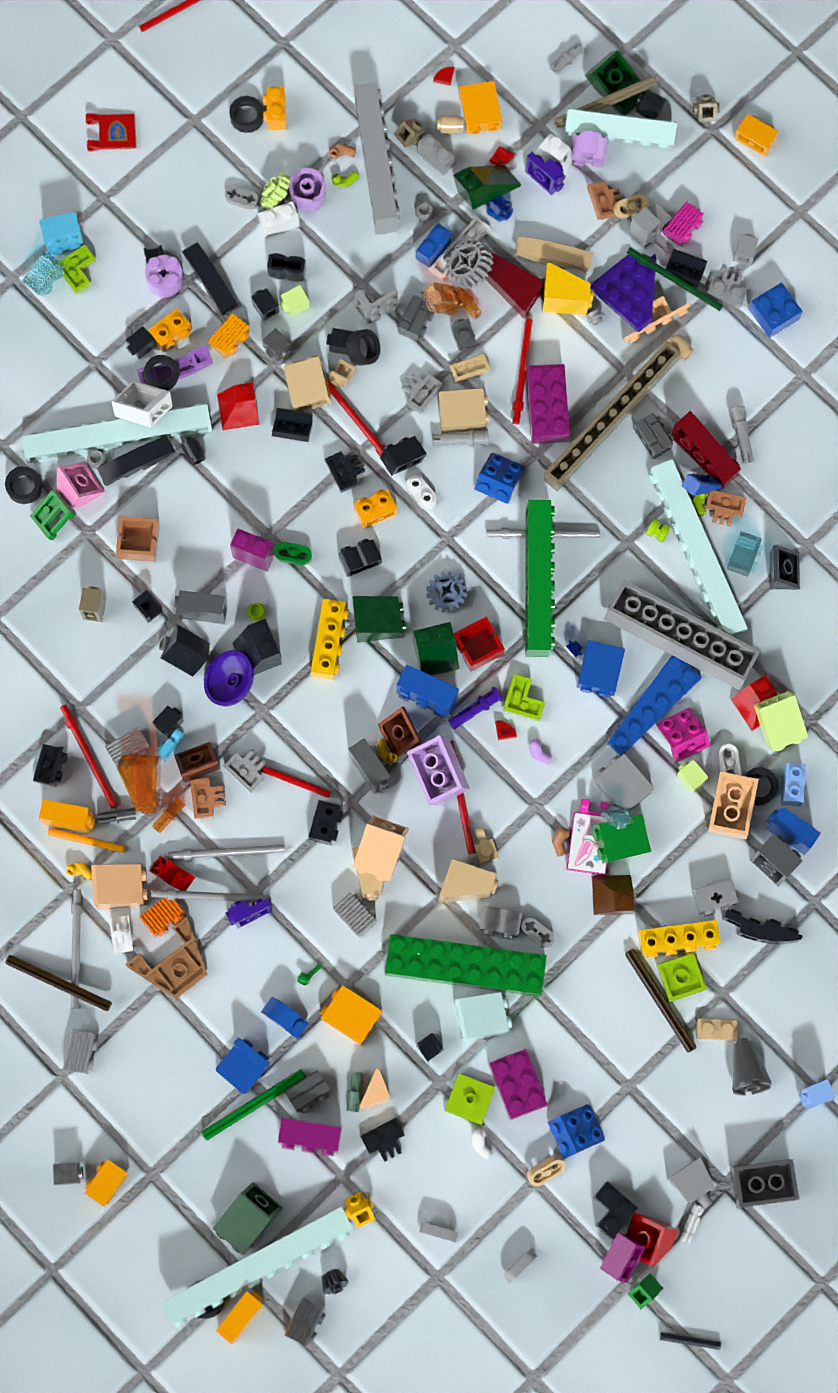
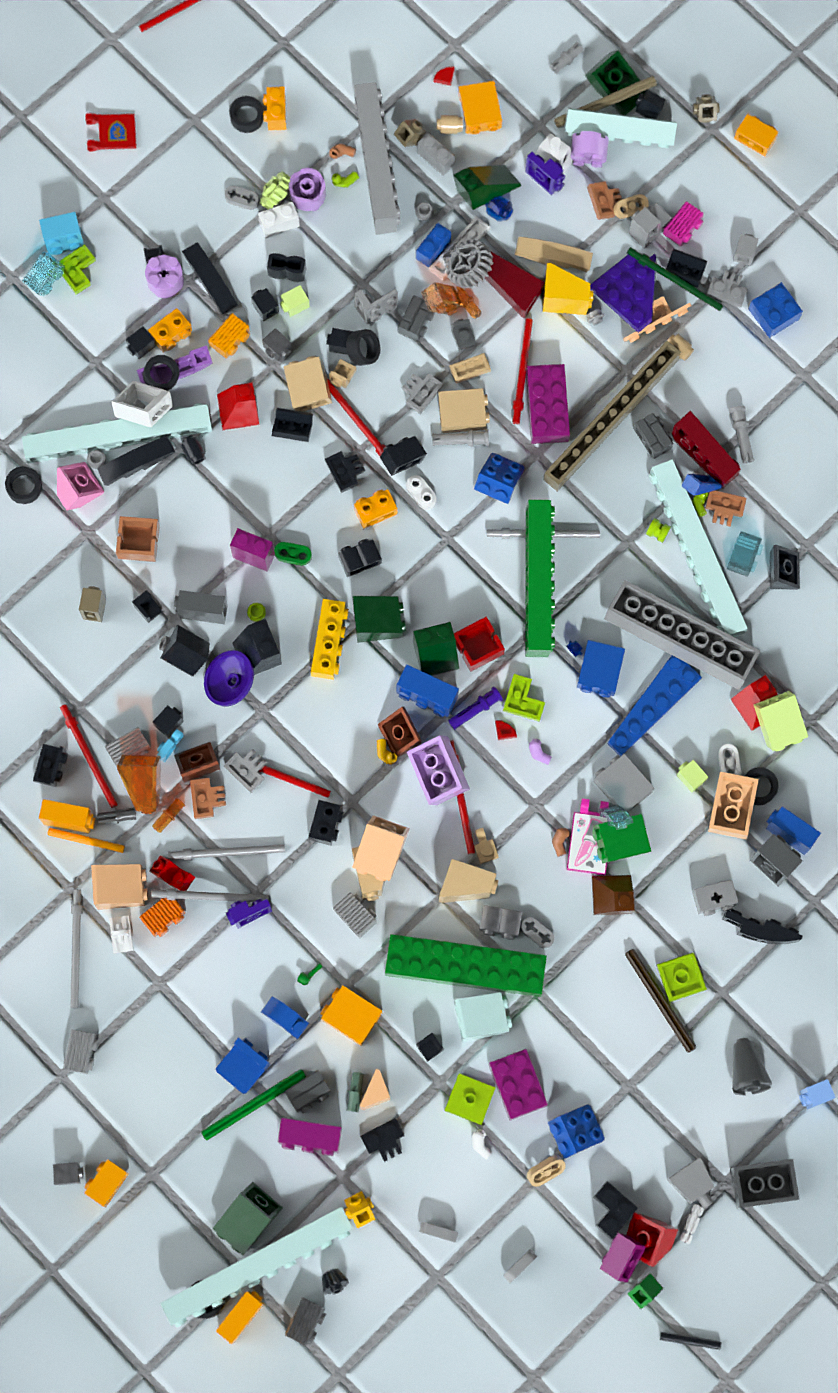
dark brown axle [5,955,112,1011] -> none
plate [30,490,76,541] -> none
yellow arm [65,862,92,881] -> none
medium nougat wing [125,917,208,1000] -> none
dark grey brick [348,738,390,794] -> none
sand blue gear [426,571,467,613] -> none
red tile [489,146,515,165] -> none
yellow brick [638,920,721,958] -> none
dark pink bracket [656,708,710,763] -> none
tan plate [696,1018,737,1041] -> none
light blue brick [781,763,806,807] -> none

